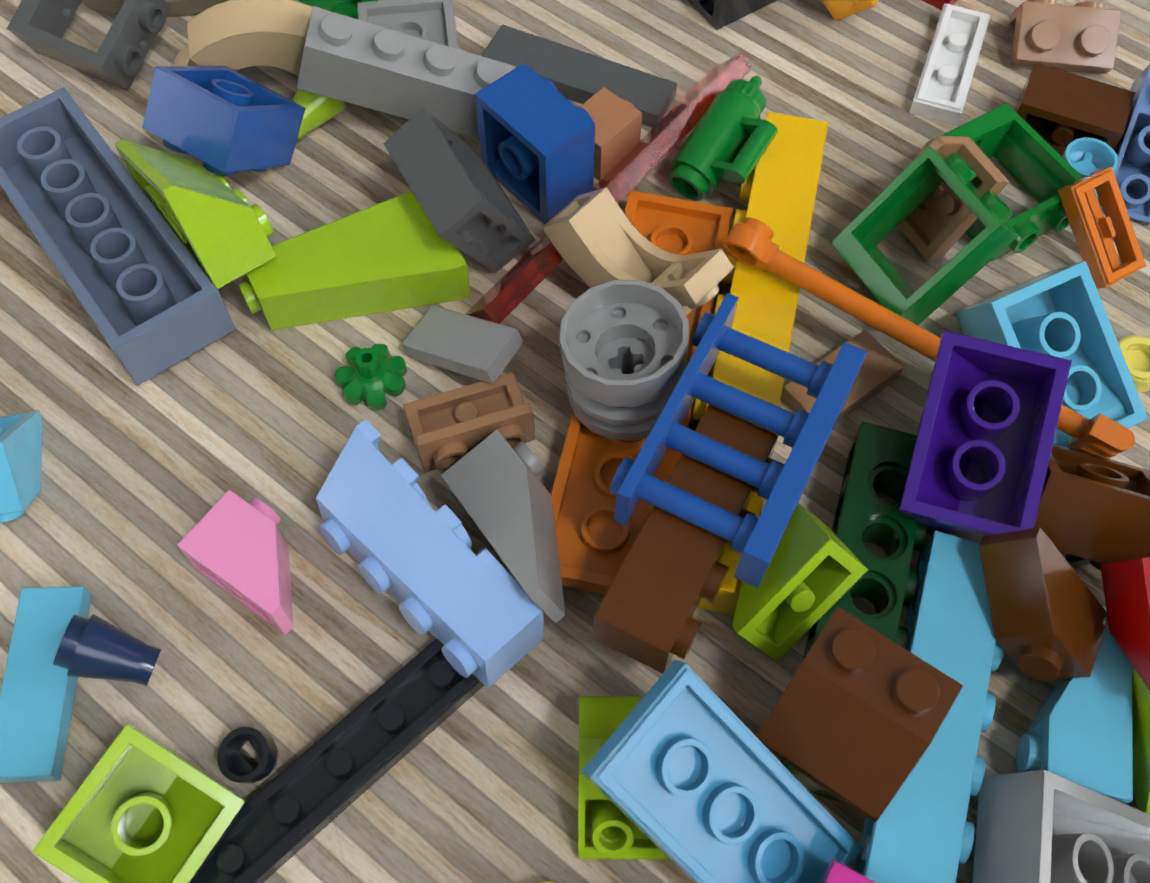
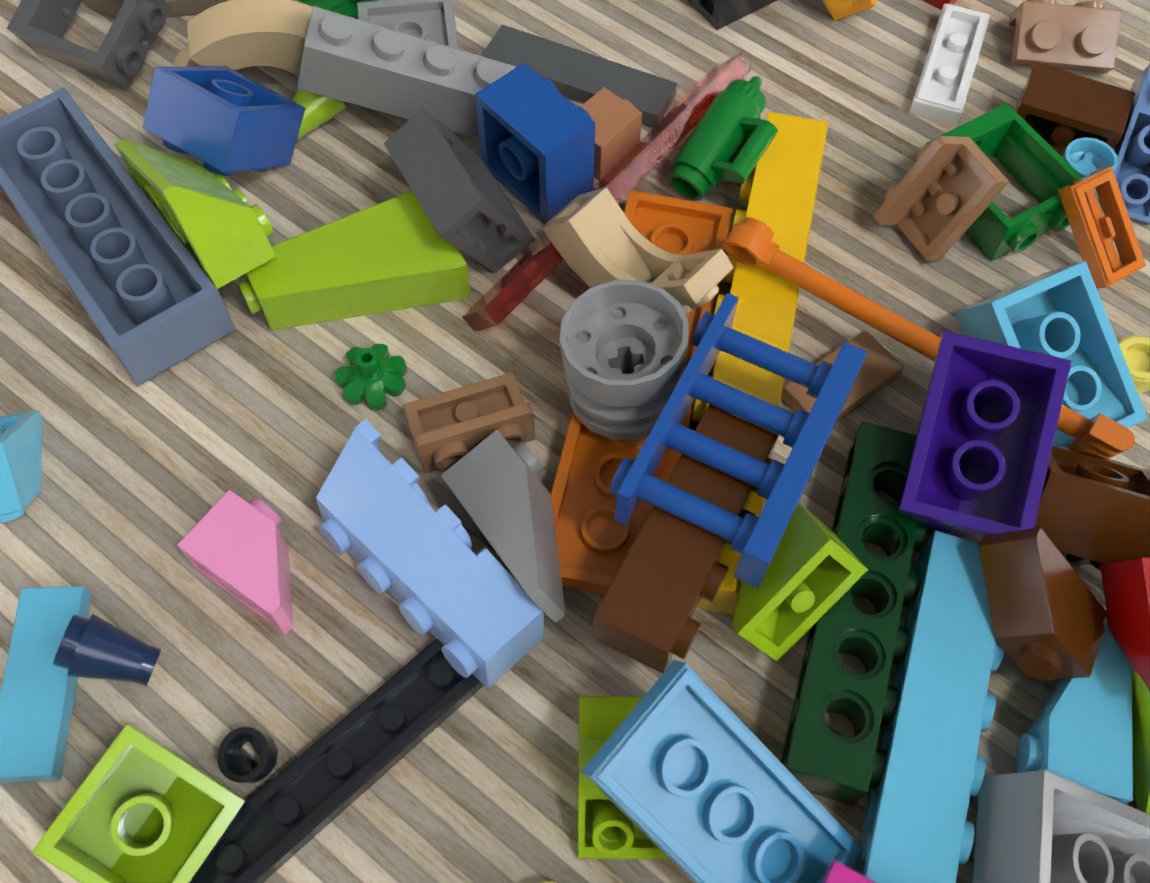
light grey tile [401,305,524,384] -> none
reddish brown slope [756,606,963,823] -> none
green window [831,146,1019,325] -> none

